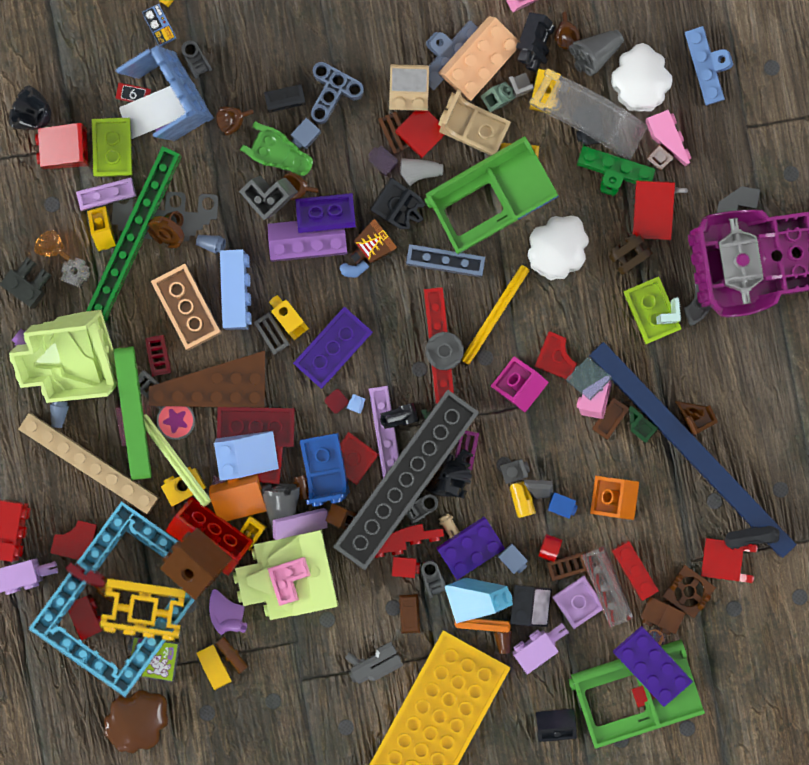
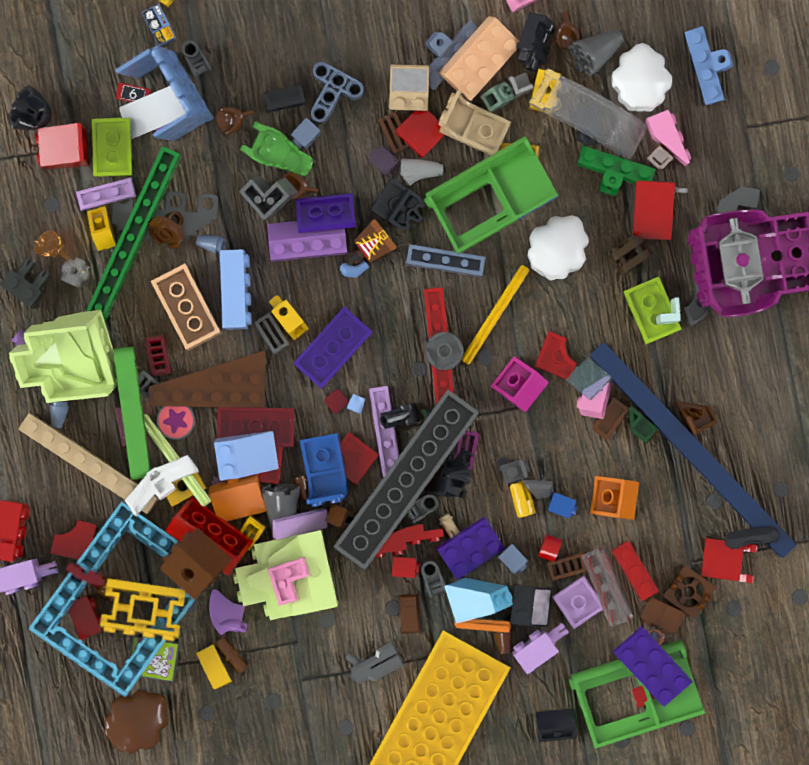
none -> white plate [125,455,200,517]

